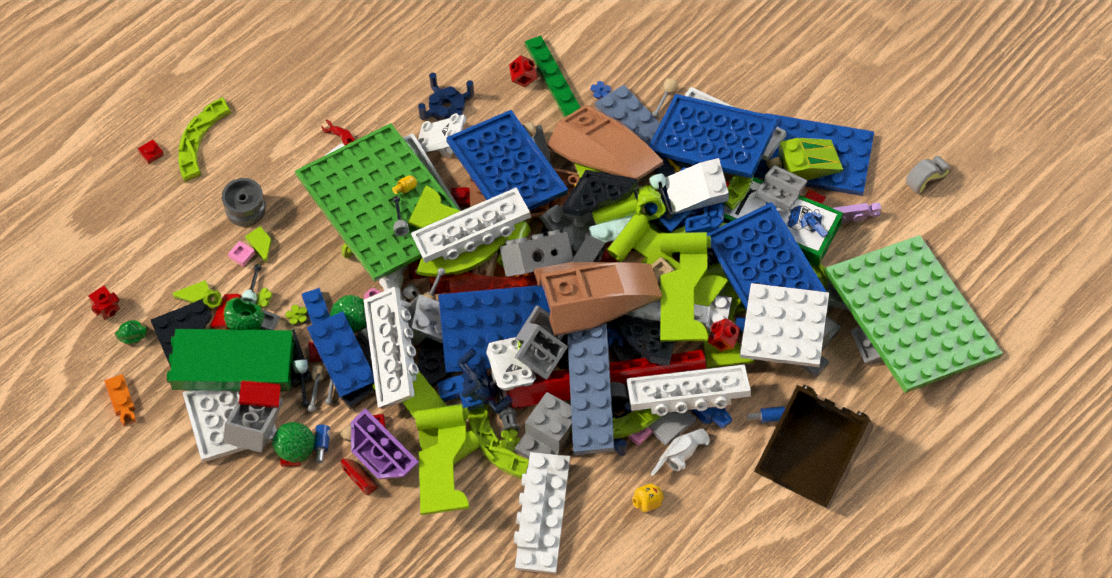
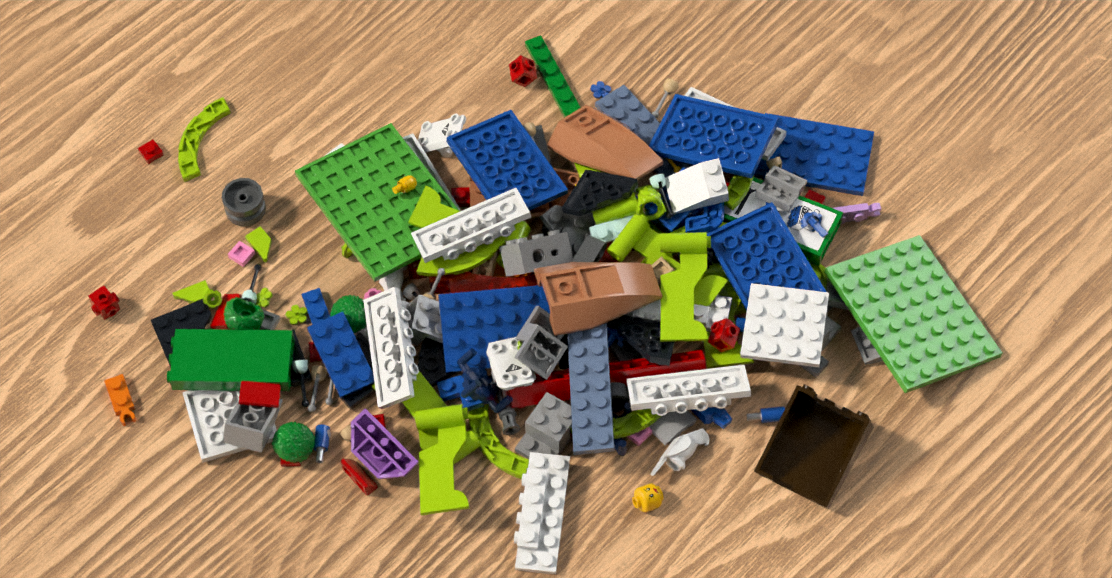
green piece [114,320,147,344] -> none
red arm [321,120,355,145] -> none
light grey hinge [393,196,409,236] -> none
dark blue plate [418,72,474,126] -> none
lime plant [500,429,521,452] -> none
lime slope [778,138,843,180] -> none
light grey animal [906,156,950,194] -> none

